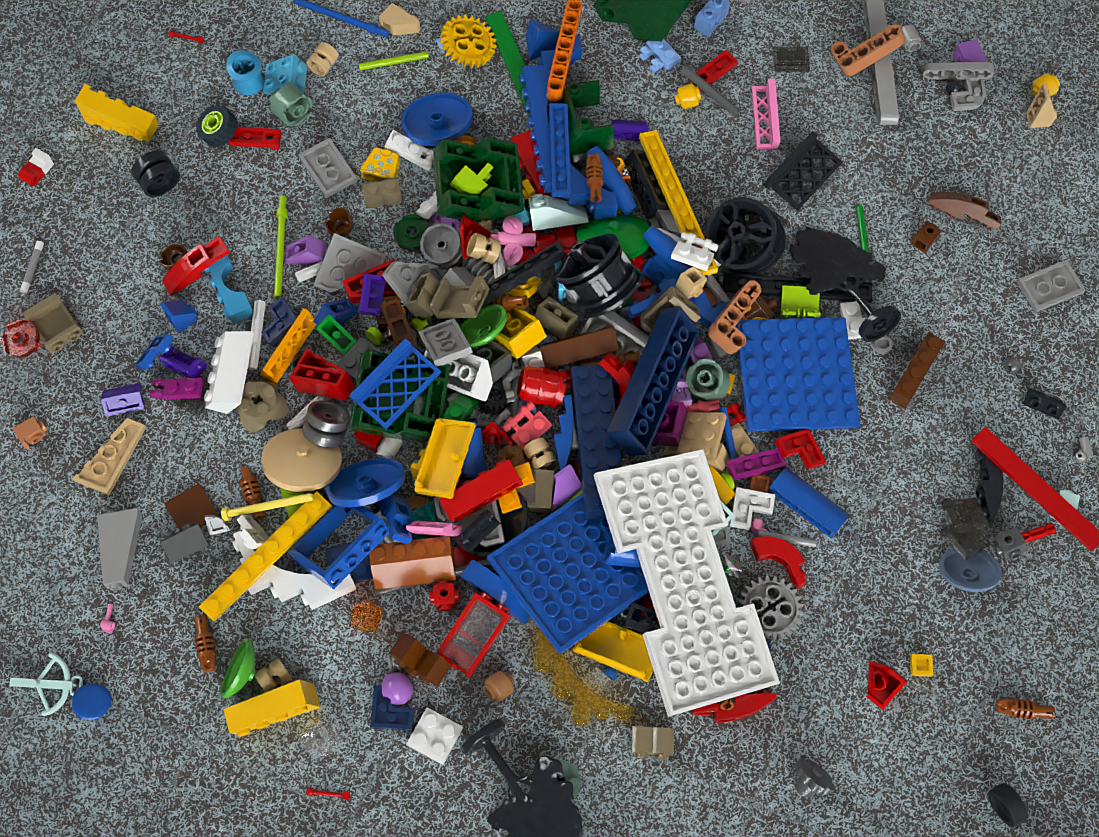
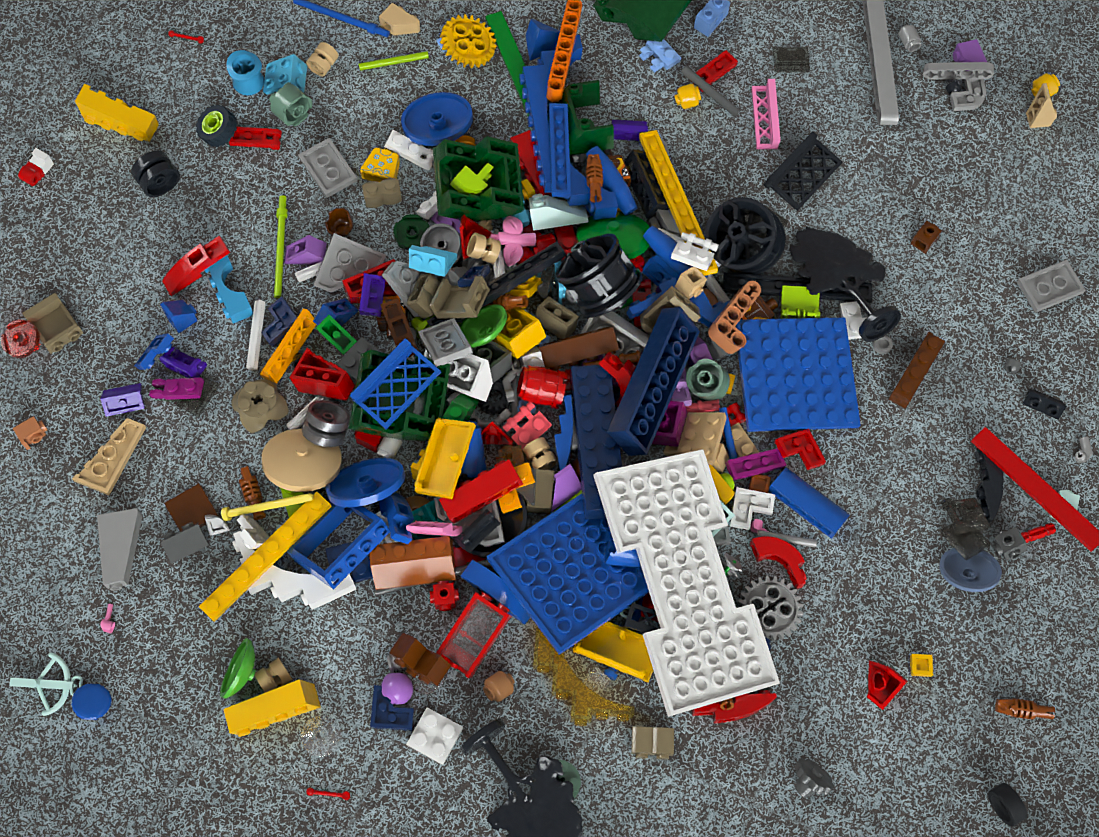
light grey bar [20,241,44,293] -> none
reddish brown hair [159,244,188,270] -> none
dark orange hinge [194,615,216,673] -> none
white slope [204,331,254,414] -> none
clear orange brick [349,600,382,633] -> none
lime tile [365,327,384,345] -> none
nougat beam [831,24,905,76] -> none
green bar [856,205,869,252] -> none
reddish brown slope [928,192,1001,230] -> none
none -> medium azure bracket [409,245,457,277]
none -> dark blue plate [457,265,491,287]

